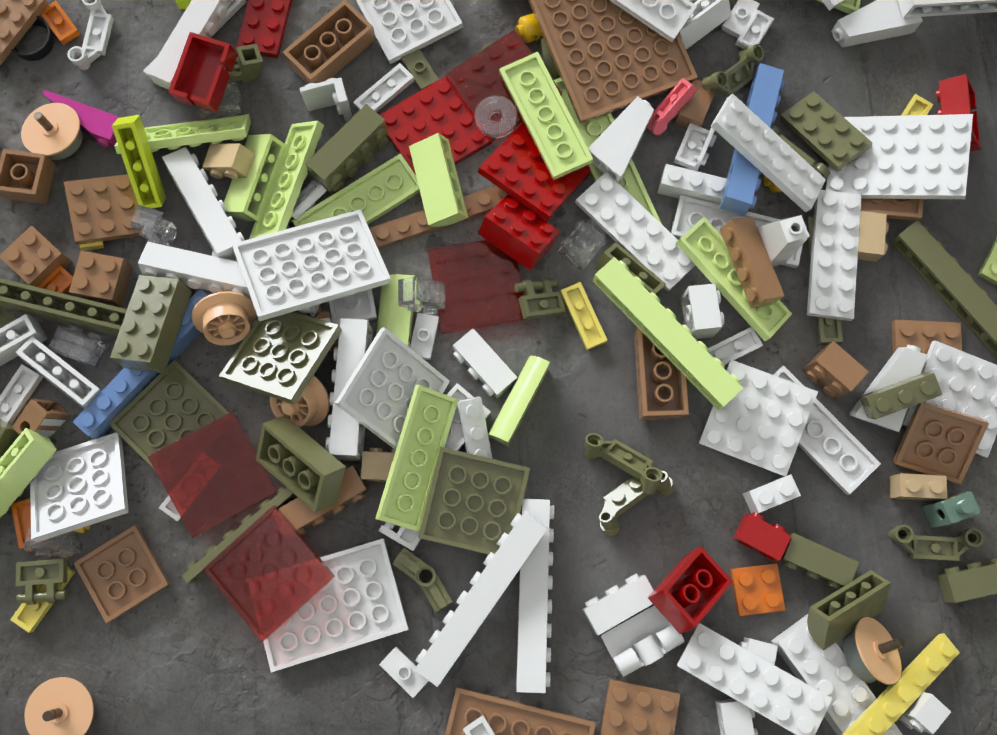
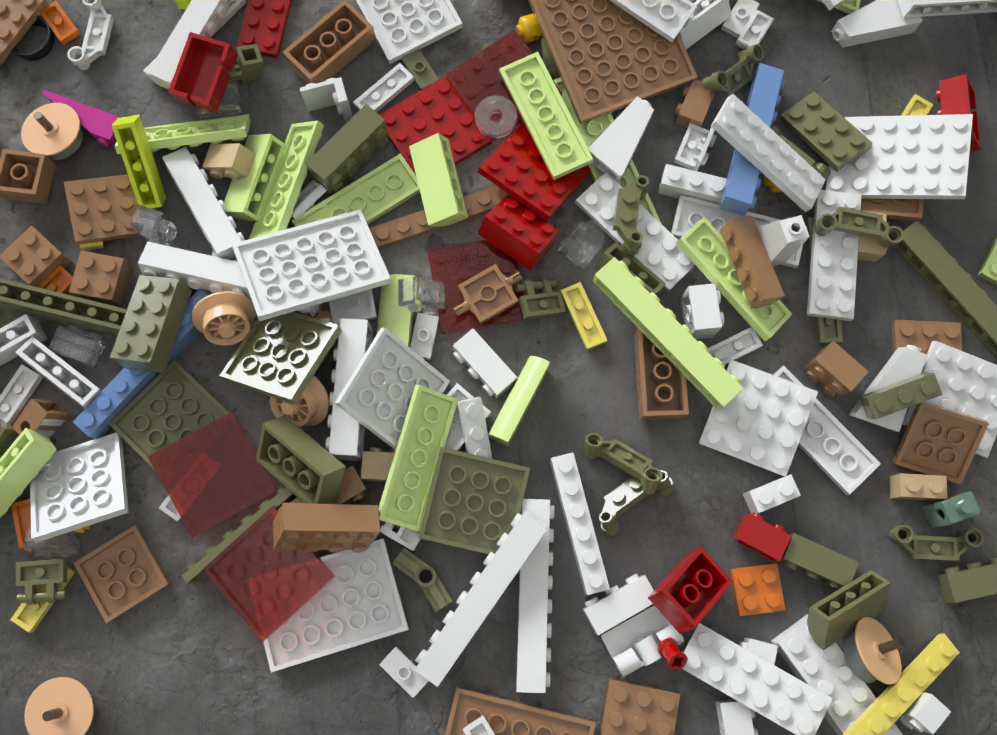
coral hinge [647,78,698,136] -> none
none -> medium nougat brick [273,503,380,553]
none -> medium nougat plate [453,264,523,324]
none -> white brick [550,453,610,595]
none -> olive plate [613,175,649,256]
none -> red bush [657,638,688,671]
none -> olive plate [815,207,904,248]

